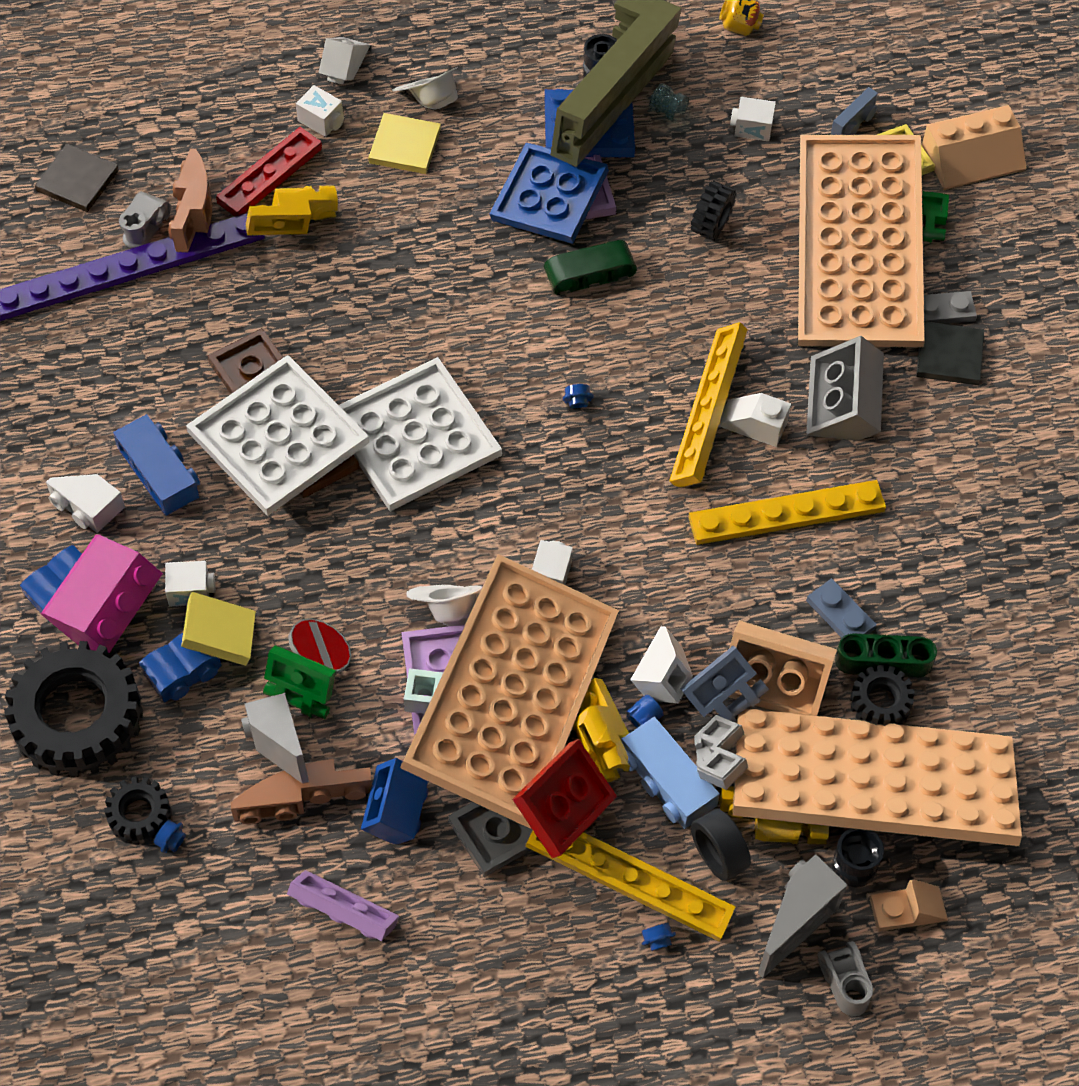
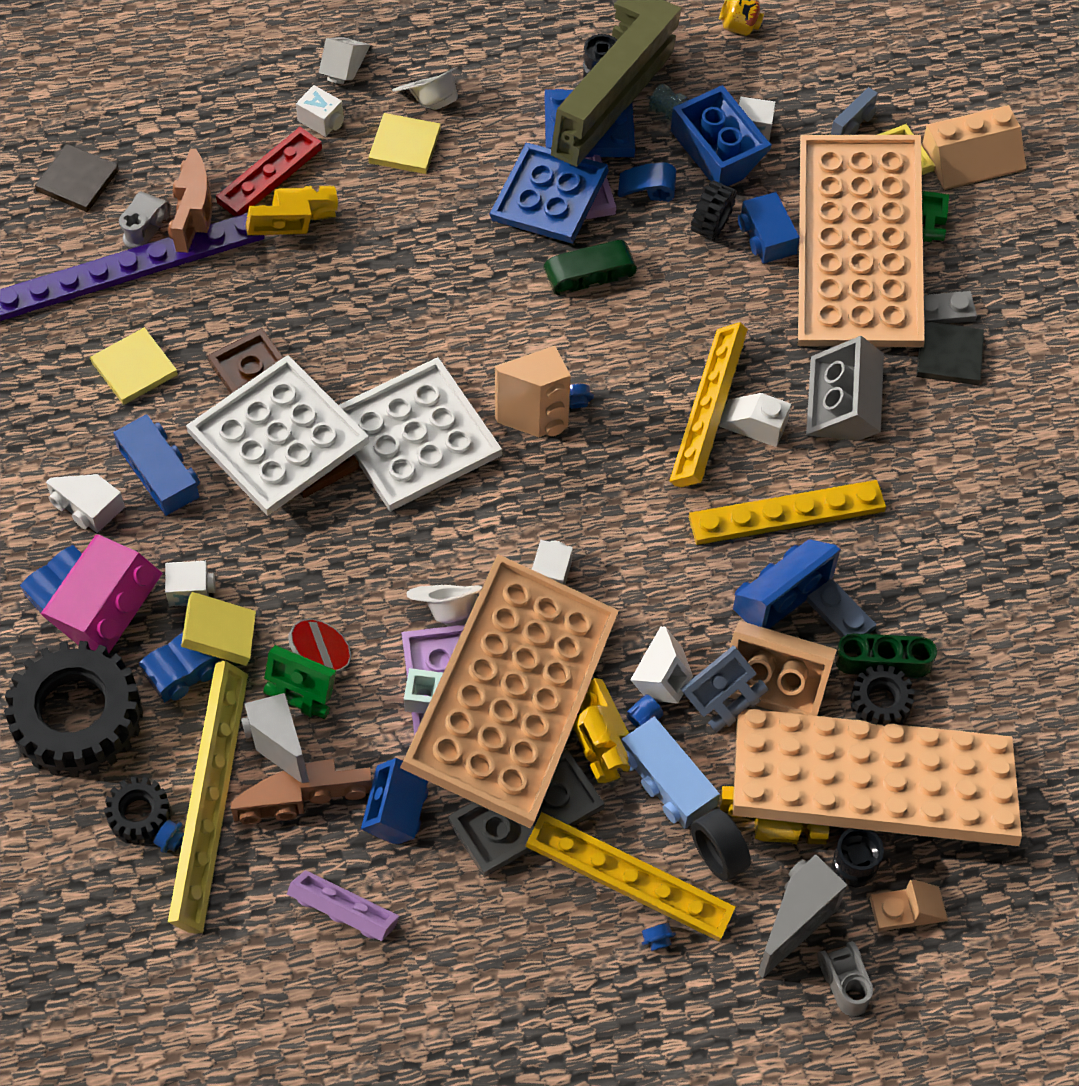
red plate [512,739,617,858] -> none
light grey tile [694,715,748,790] -> none
none -> light yellow tile [90,327,178,405]
none -> light yellow plate [168,661,248,934]
none -> light nougat slope [495,346,571,437]
none -> blue panel [618,162,677,202]
none -> blue slope [670,85,771,186]
none -> blue slope [733,539,841,629]
none -> blue brick [738,192,800,264]

